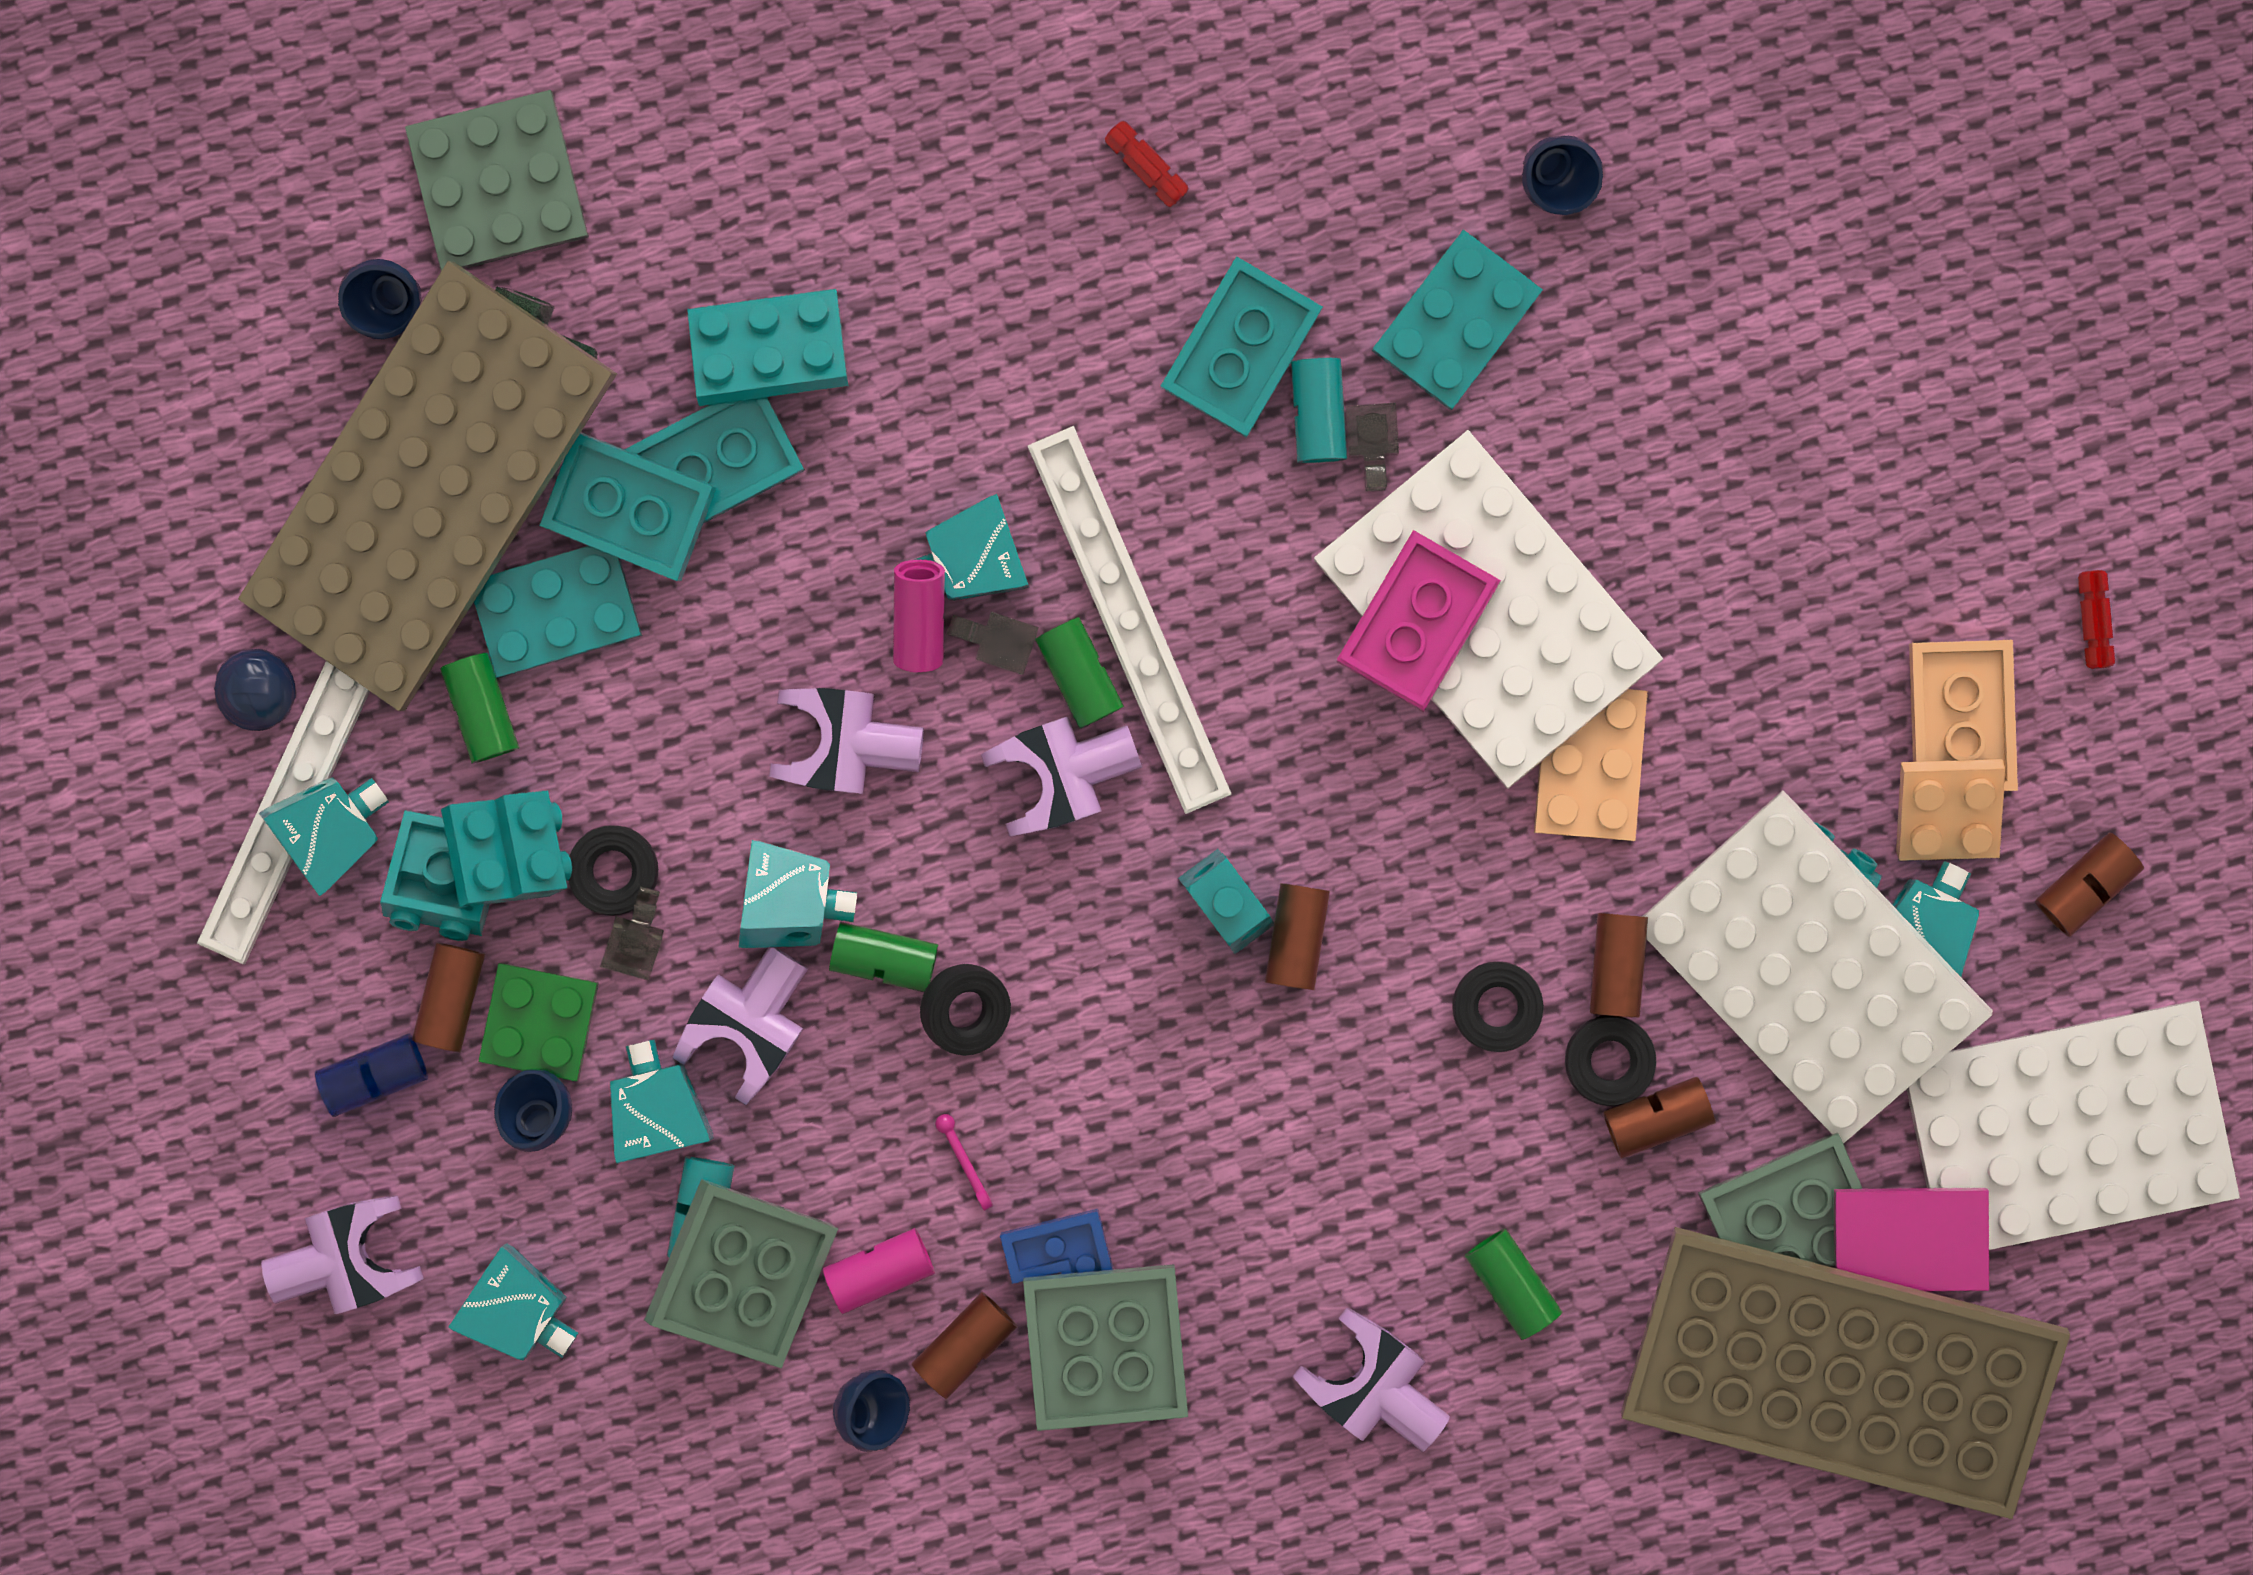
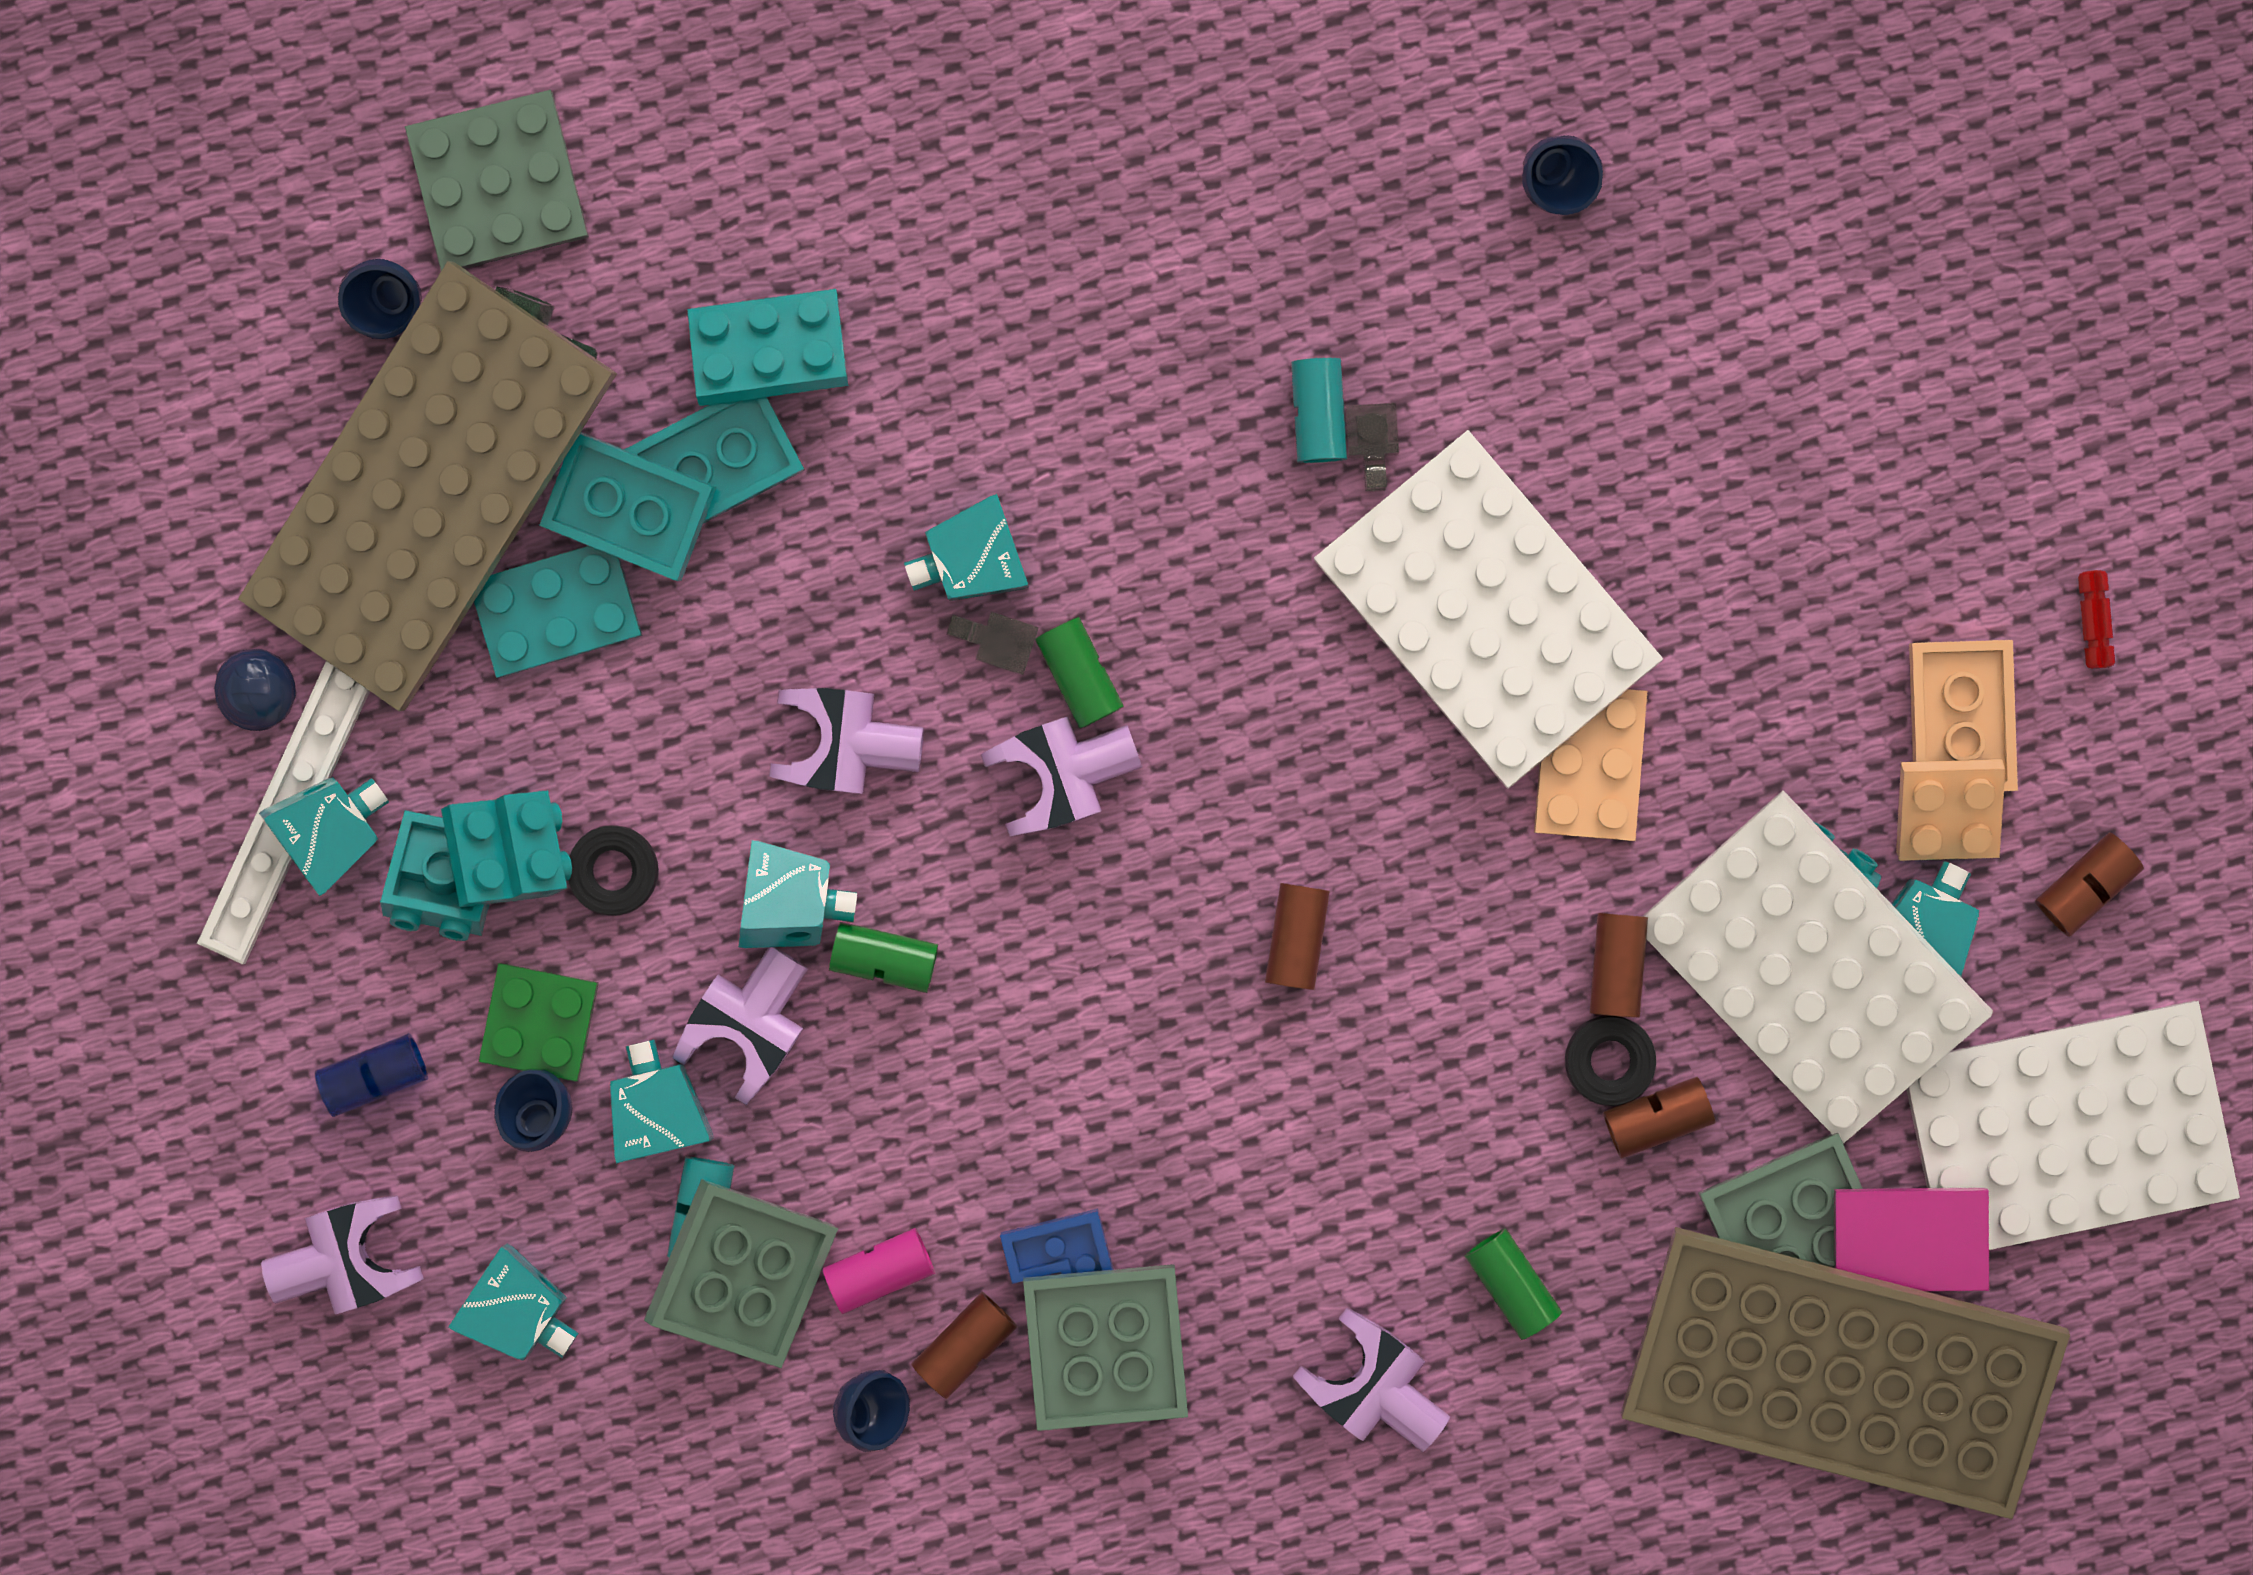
copper pin [412,942,485,1052] -> none
green pin [440,653,520,764] -> none
clear smoke plate [600,886,664,981] -> none
dark pink pin [893,560,945,672] -> none
black tyre [920,964,1011,1056] -> none
dark pink hinge [935,1114,993,1211] -> none
white tile [1028,426,1231,814] -> none
red axle [1105,121,1189,207] -> none
teal plate [1160,256,1323,438] -> none
teal torso [1178,849,1274,954] -> none
dark pink tile [1337,530,1501,712] -> none
teal plate [1372,229,1543,411] -> none
black tyre [1452,962,1544,1052] -> none

